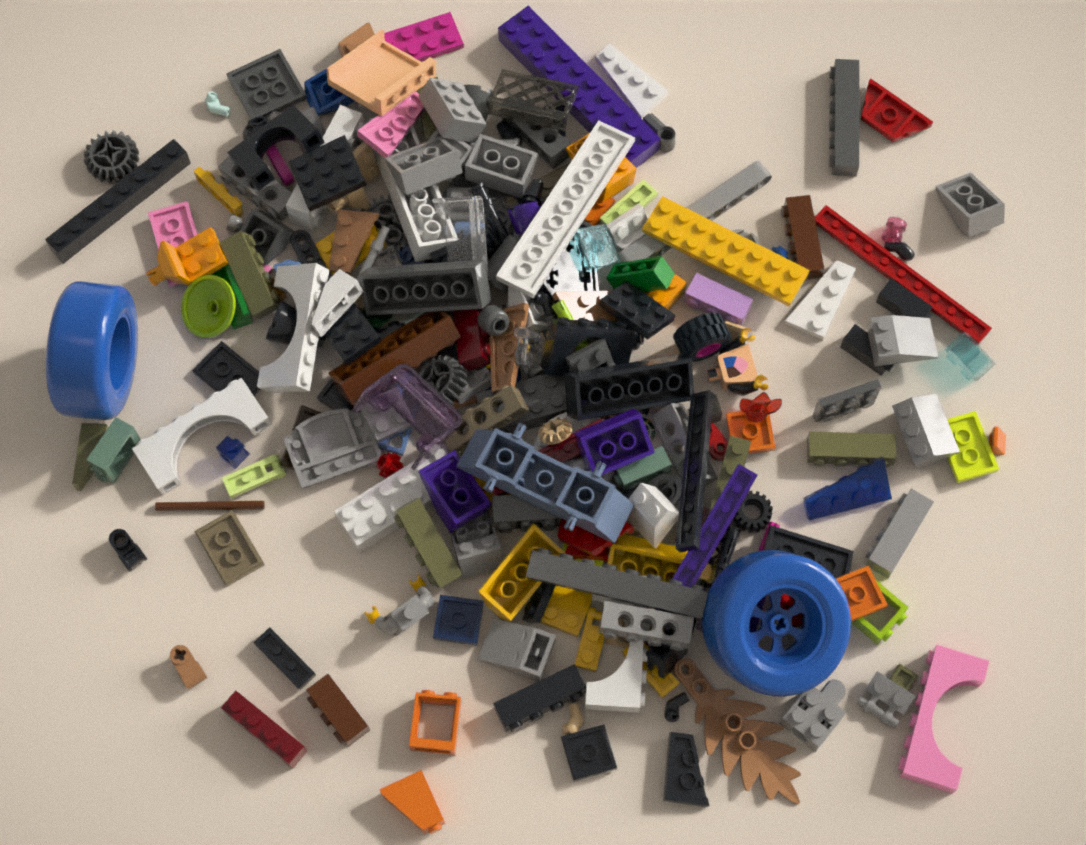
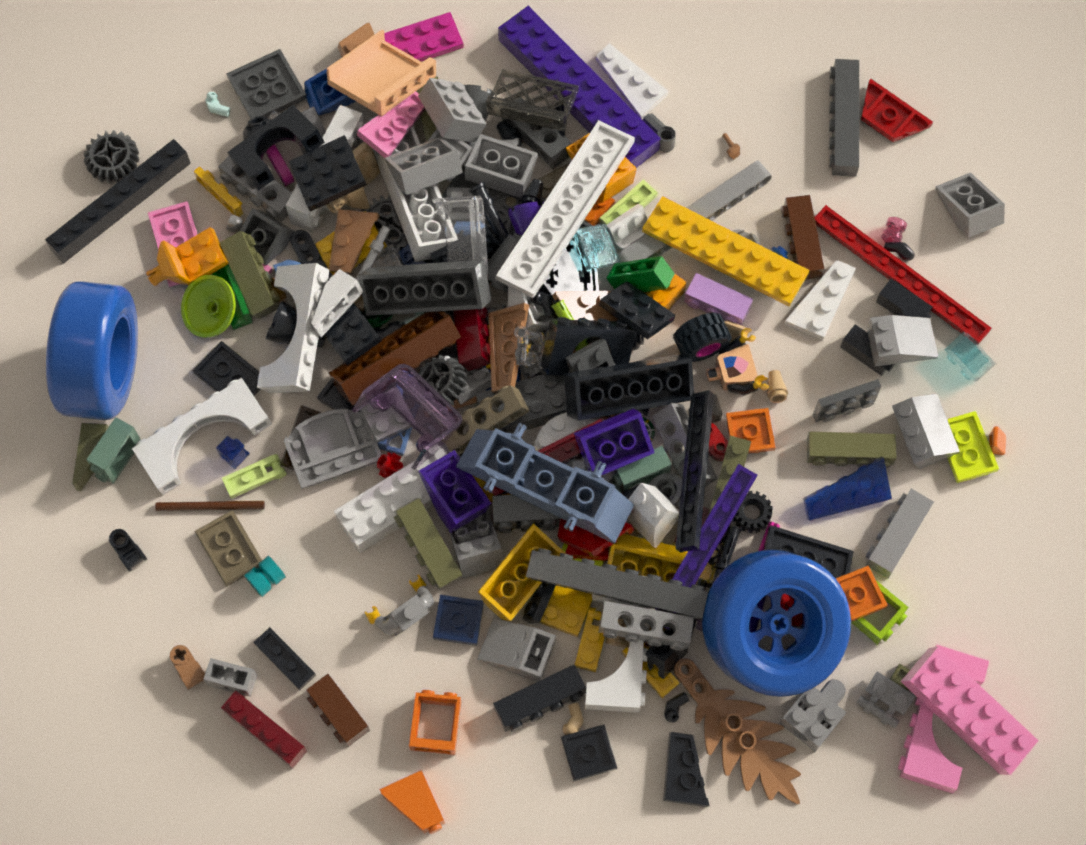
dark grey head [477,305,509,336] -> none
tan gear [538,417,572,445] -> none
clear red plate [739,392,782,422] -> none
none -> light grey brick [203,658,257,697]
none -> teal wheel [244,556,286,597]
none -> medium nougat hand [722,133,740,160]
none -> tan cone [767,370,788,403]
none -> bright pink brick [901,647,1039,775]

